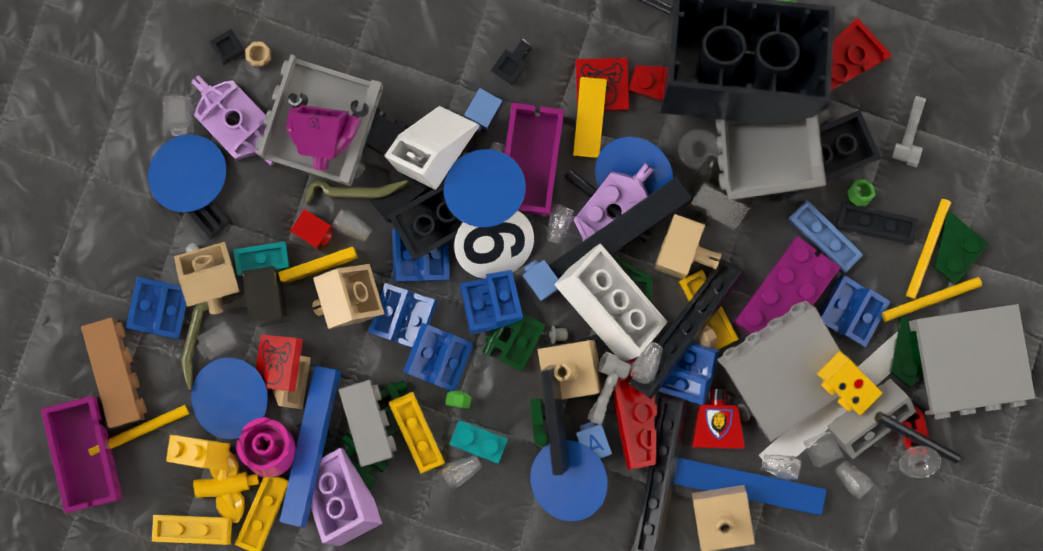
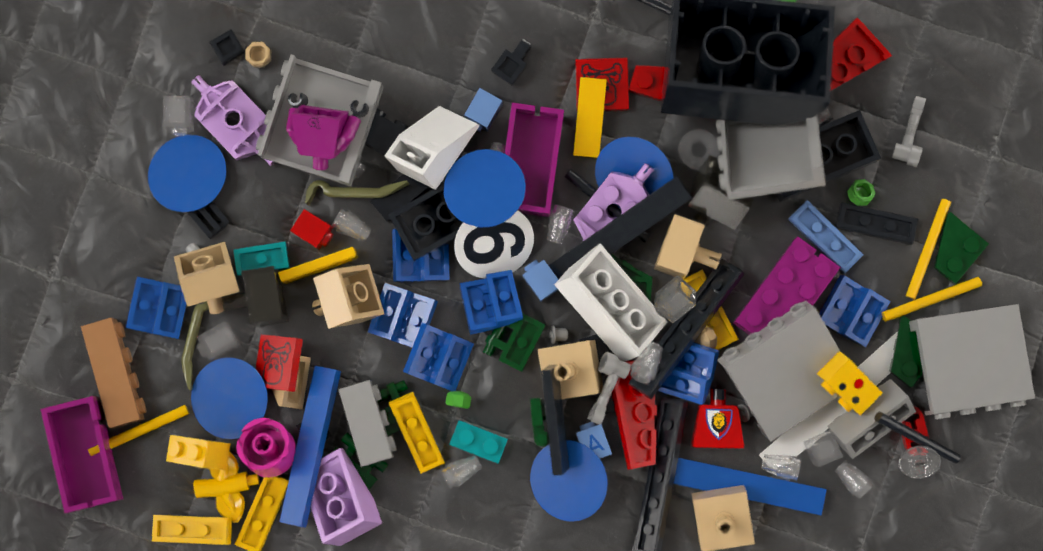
none -> clear brick [654,275,696,323]

